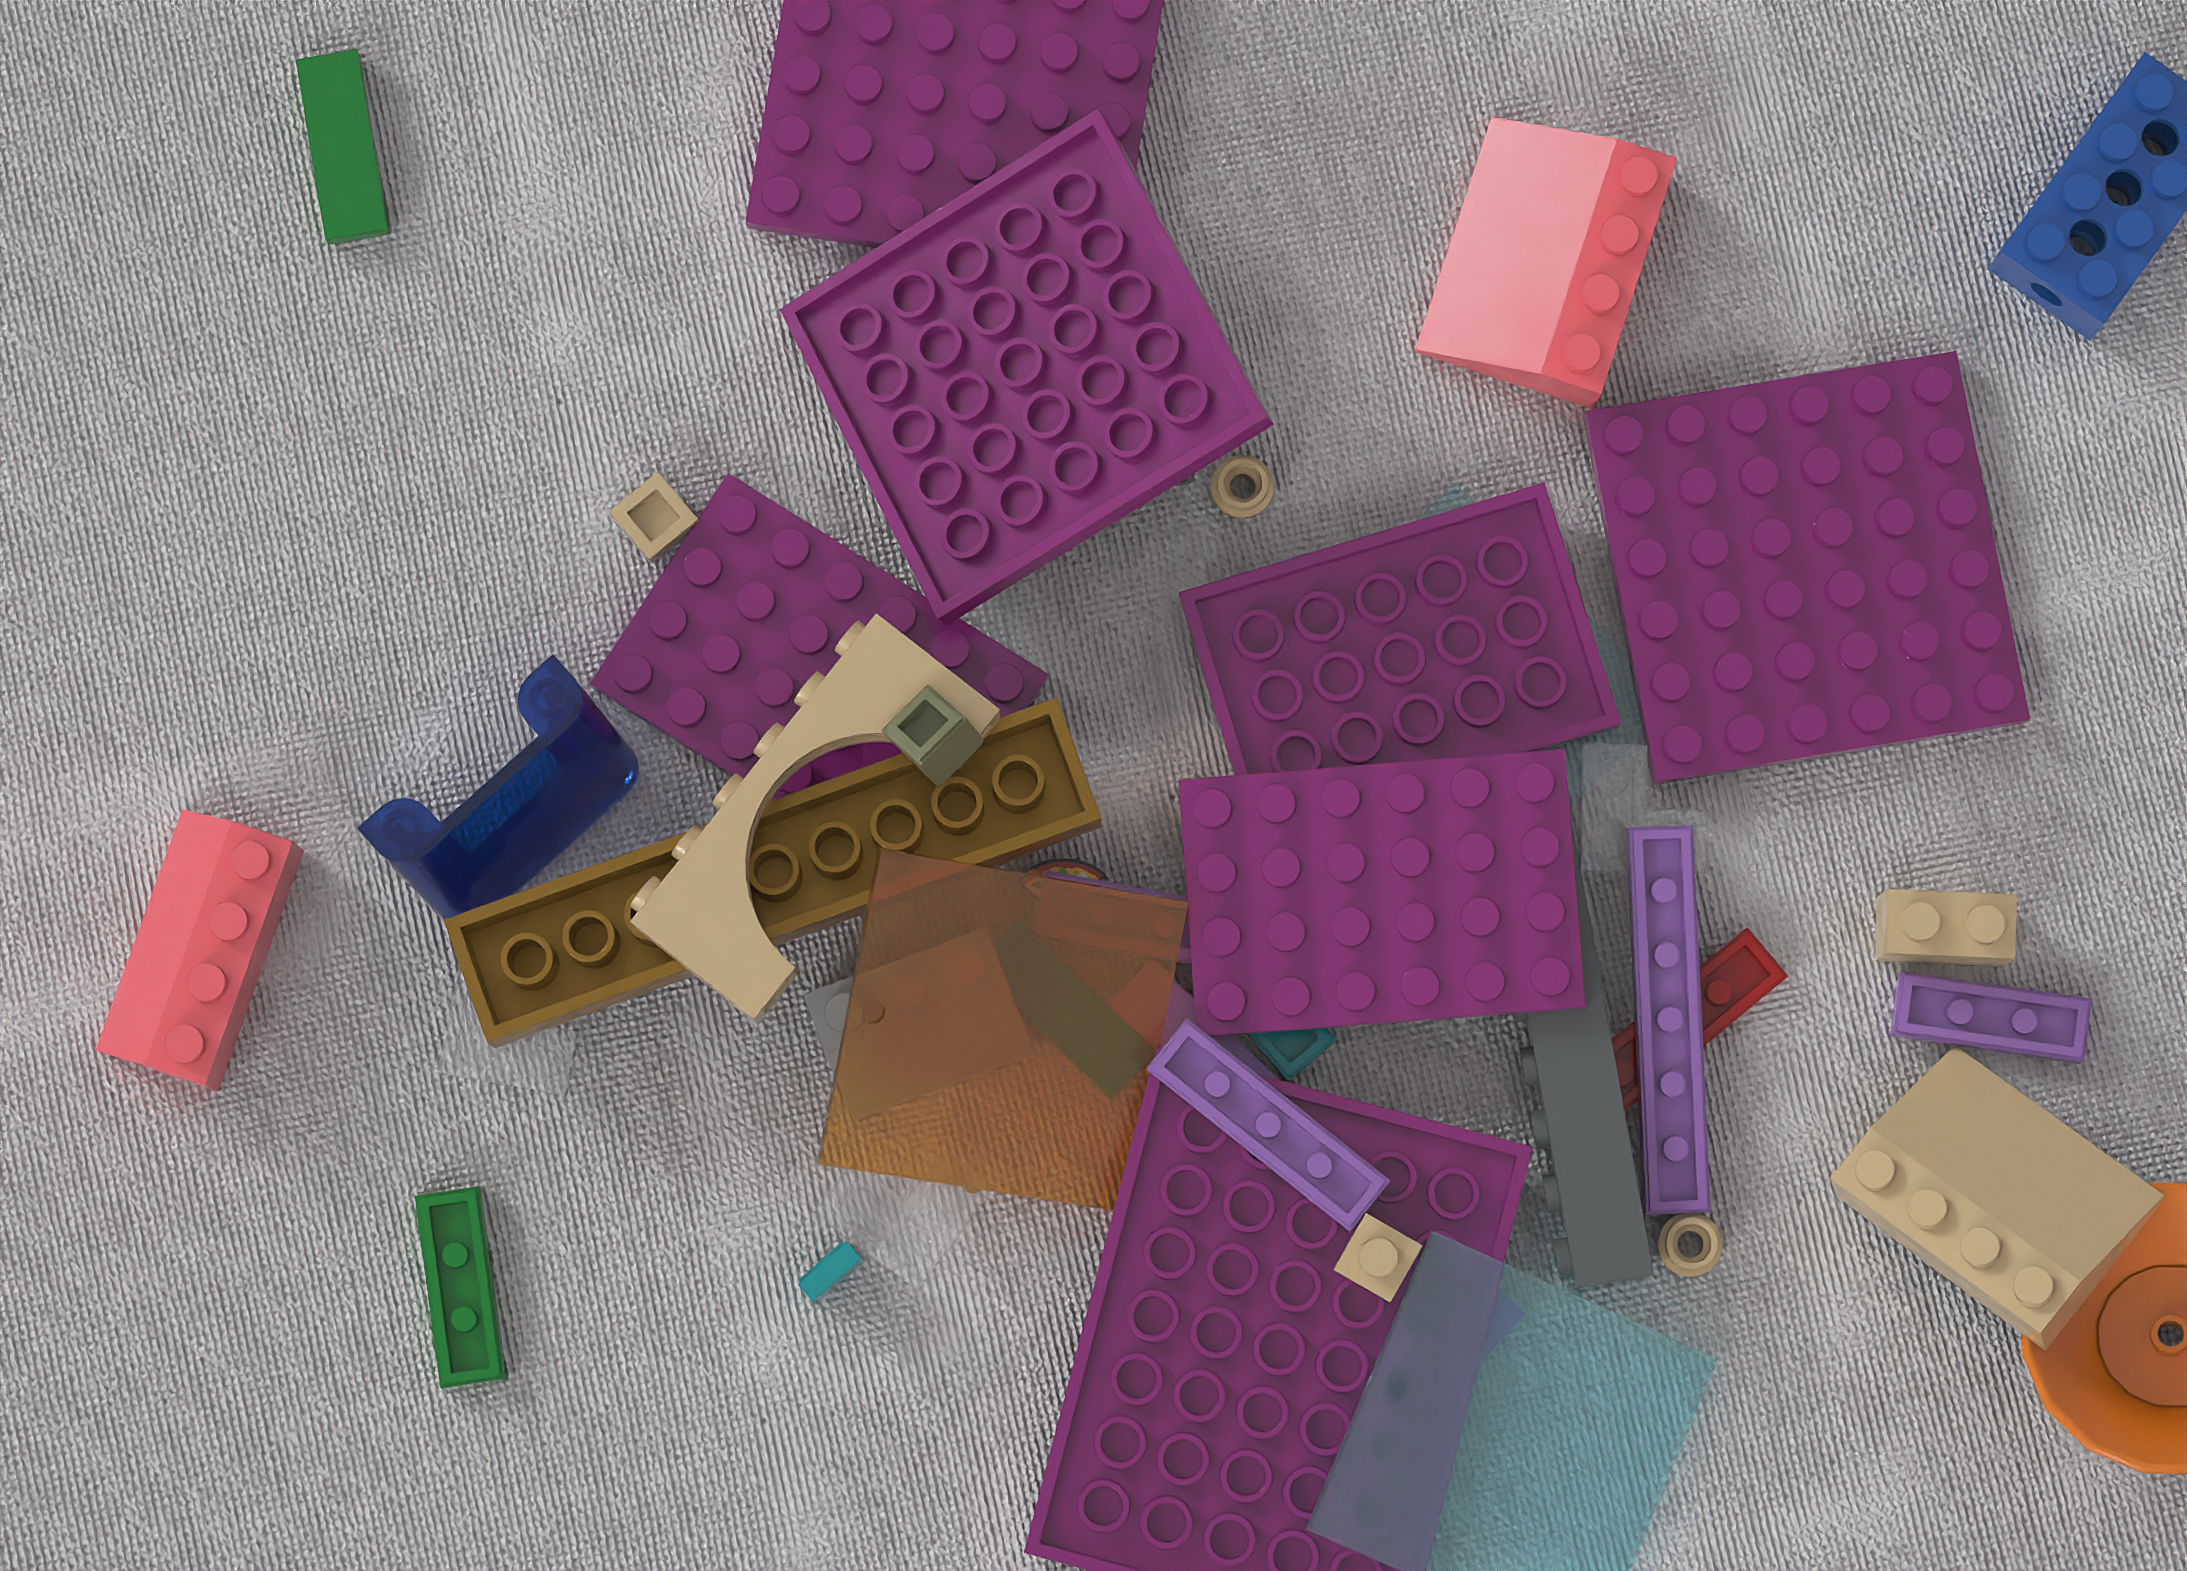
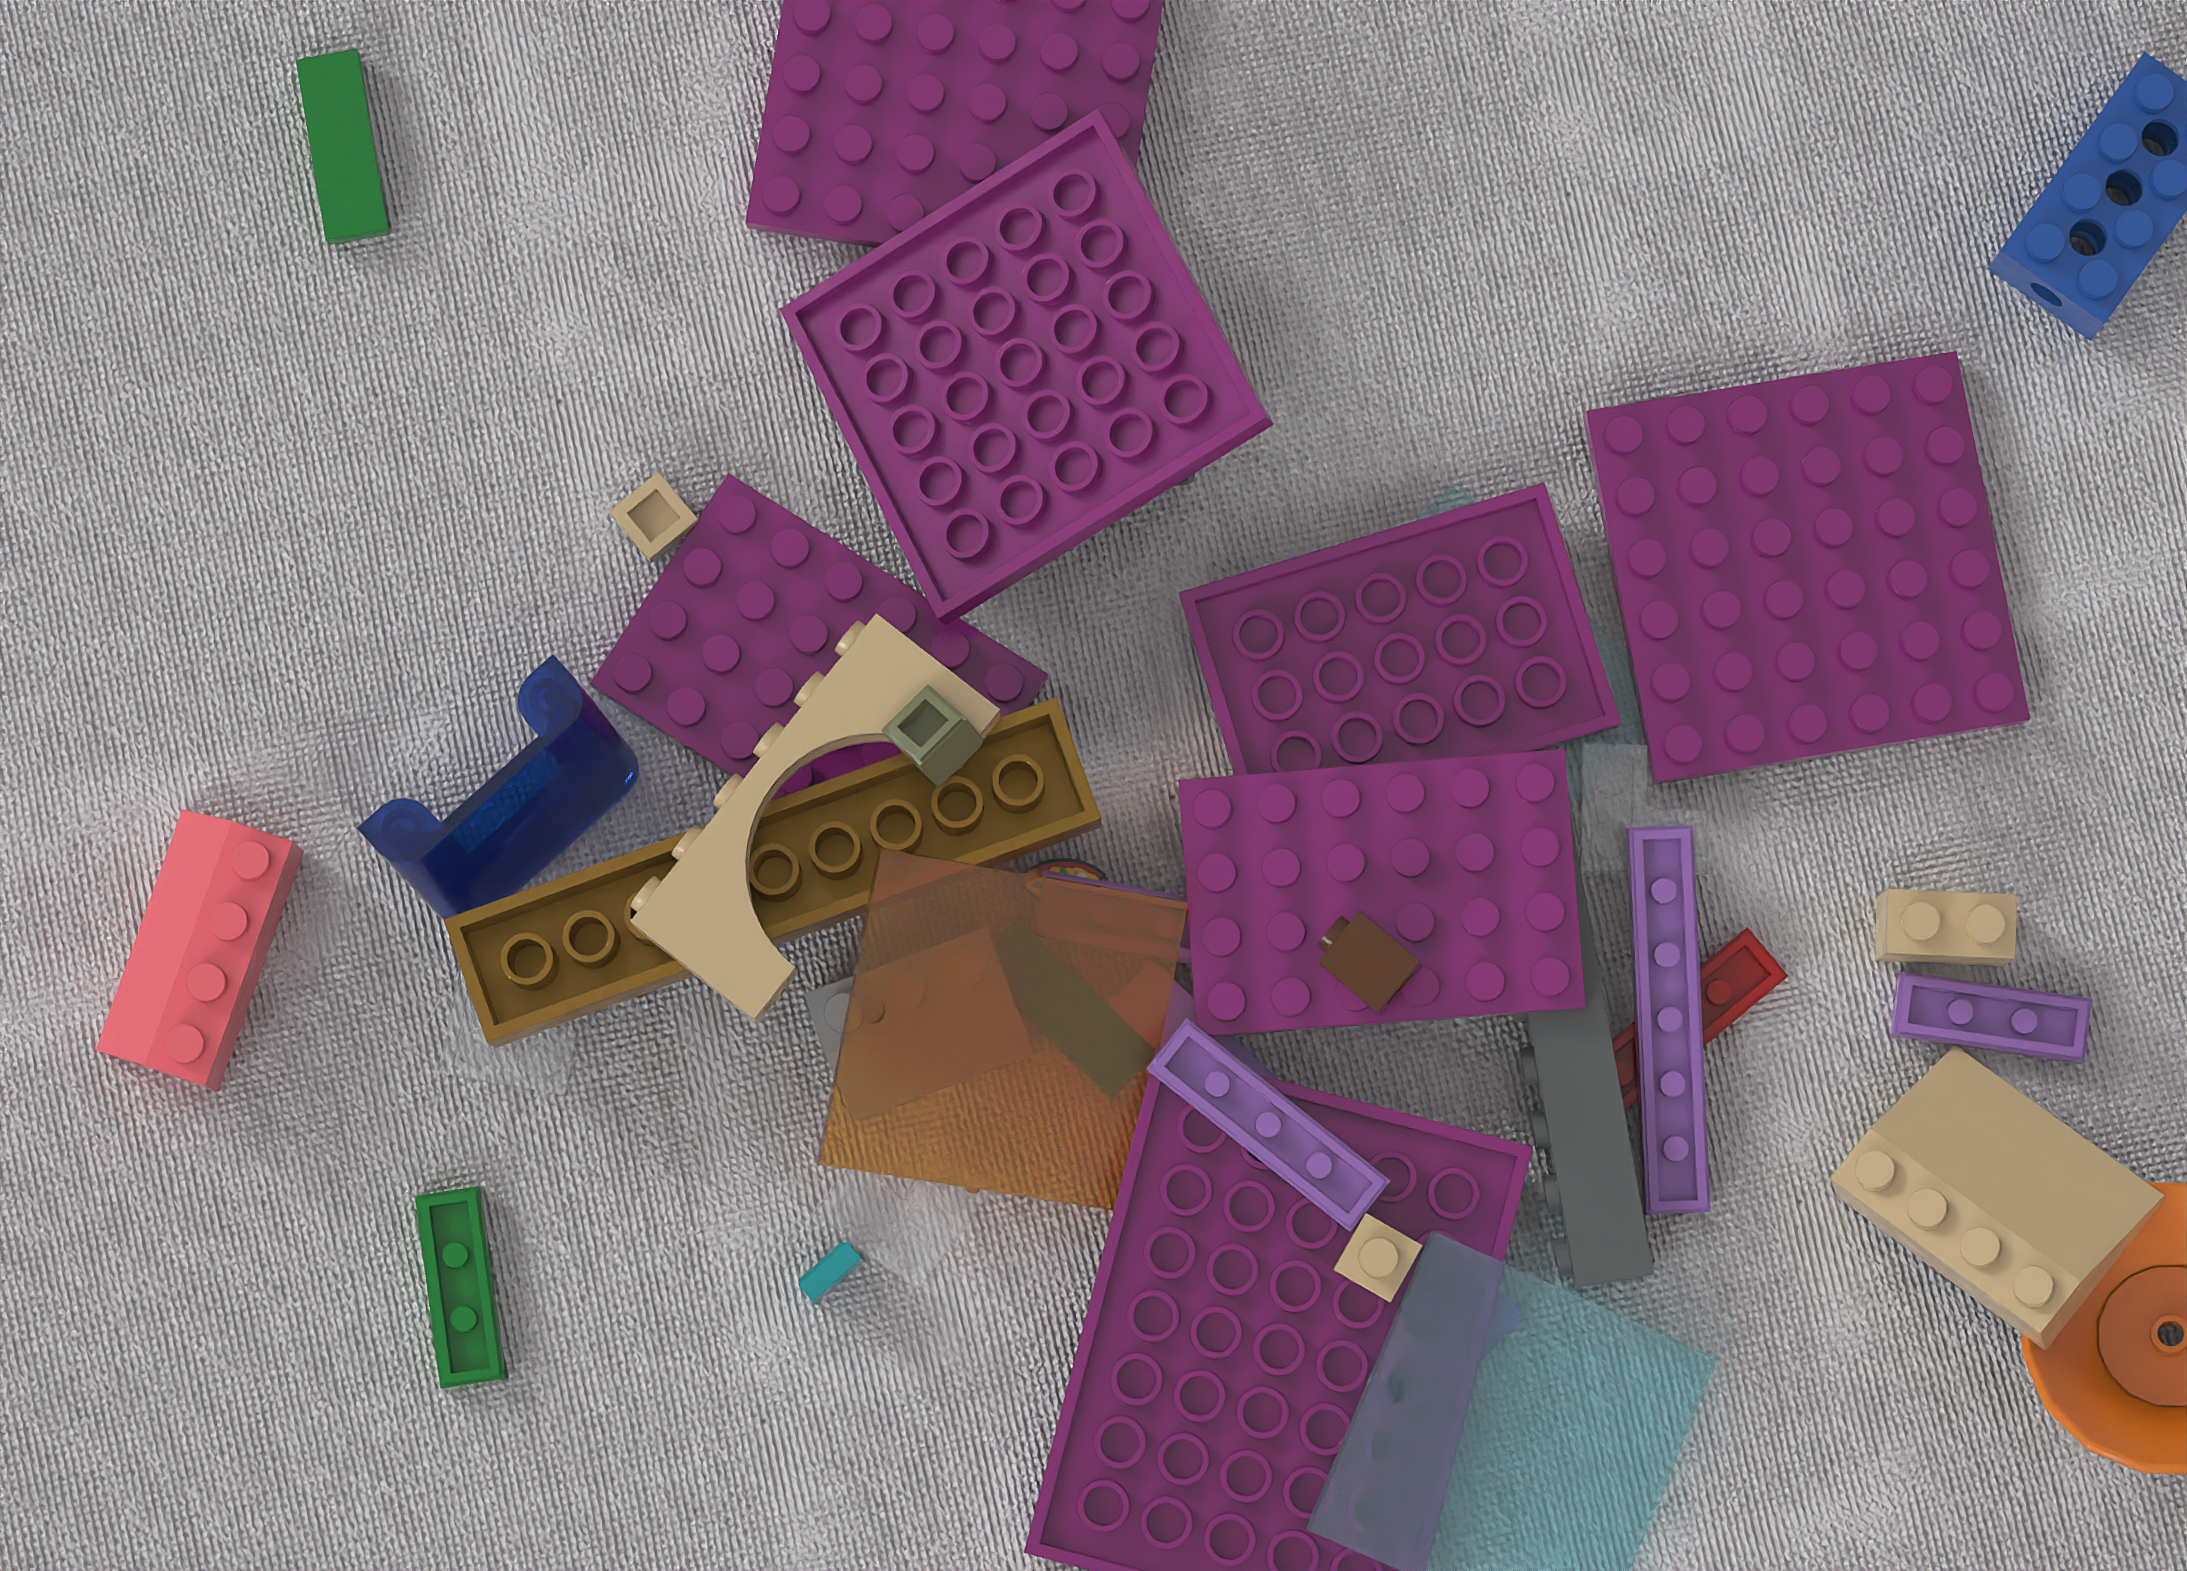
tan plate [1211,455,1274,519] -> none
teal tile [1246,1028,1337,1082] -> none
coral slope [1415,117,1677,409] -> none
tan plate [1657,1213,1723,1277] -> none
none -> reddish brown brick [1317,912,1422,1016]

